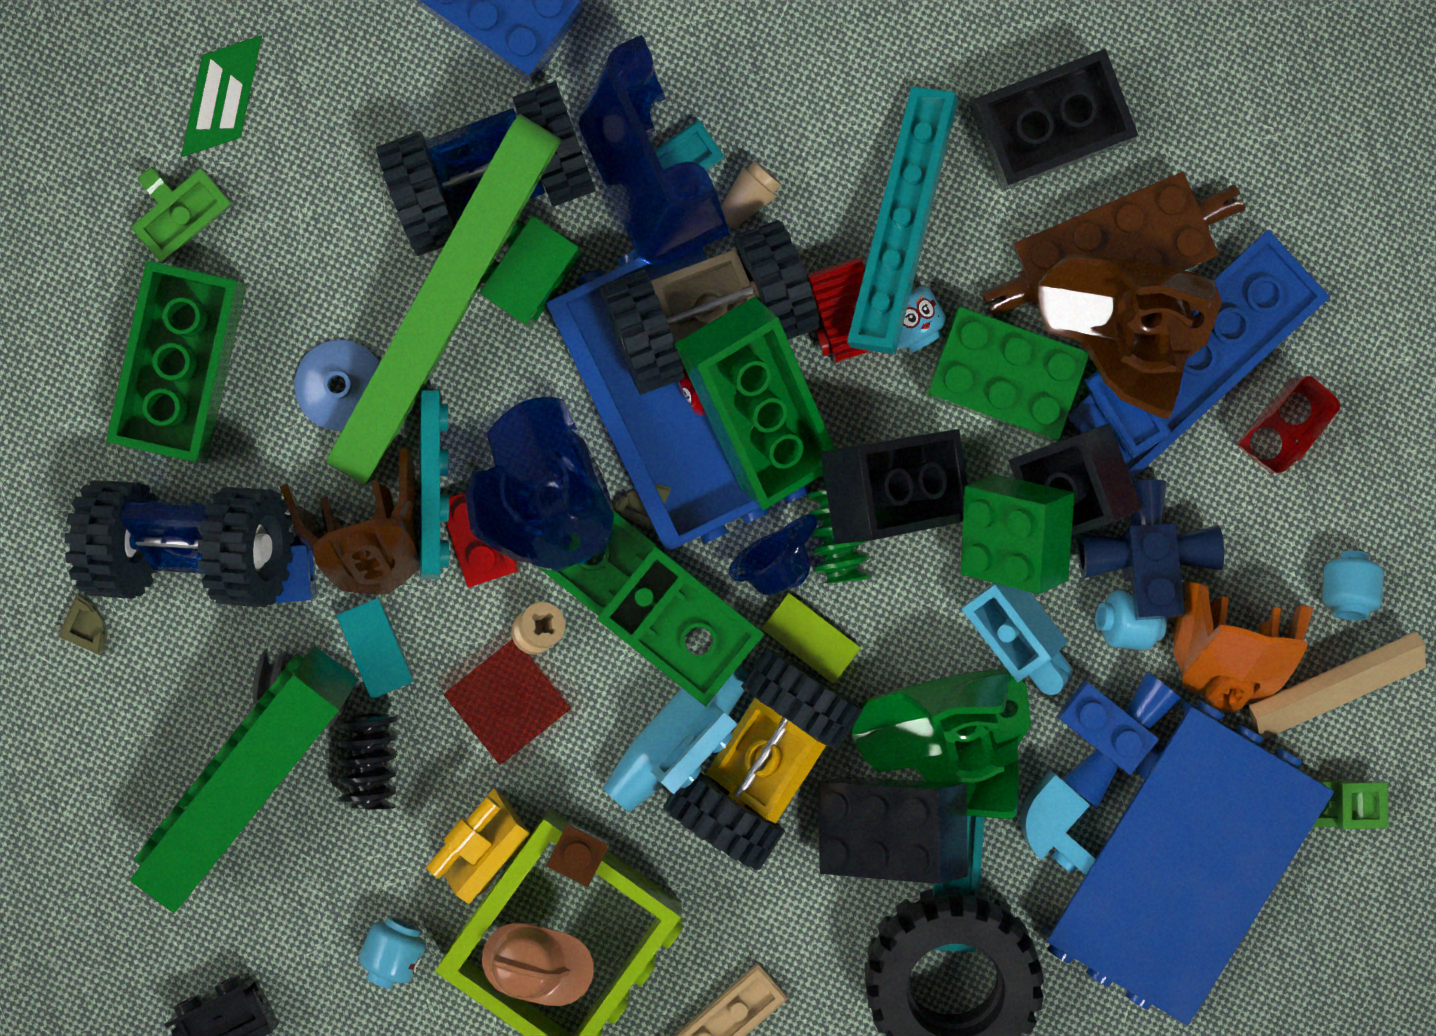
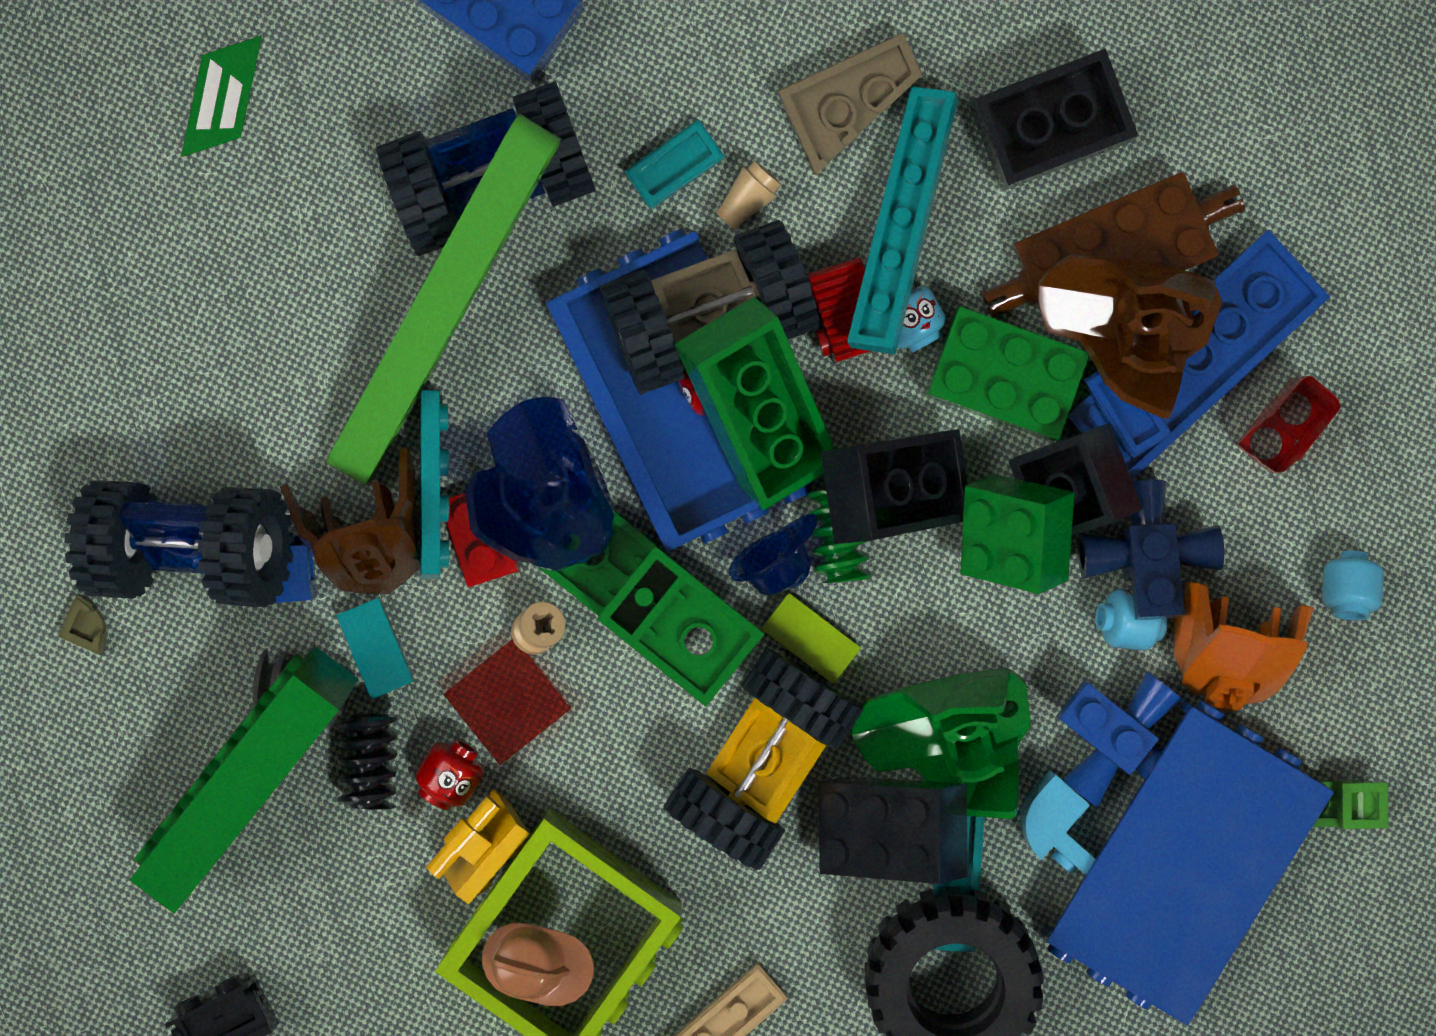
green brick [106,260,247,463] -> none
bright green plate [130,167,233,263] -> none
medium blue dish [294,340,380,431] -> none
medium azure head [358,916,426,989] -> none
green brick [479,215,582,330] -> none
reddish brown plate [546,822,610,887] -> none
clear blue windscreen [578,35,730,265] -> none
medium azure plate [603,665,749,813] -> none
olive tile [613,484,671,530] -> none
medium azure brick [962,583,1073,695] -> none
tan tile [1249,632,1426,740] -> none
none -> red head [416,739,484,811]
none -> dark tan wing [777,33,922,175]

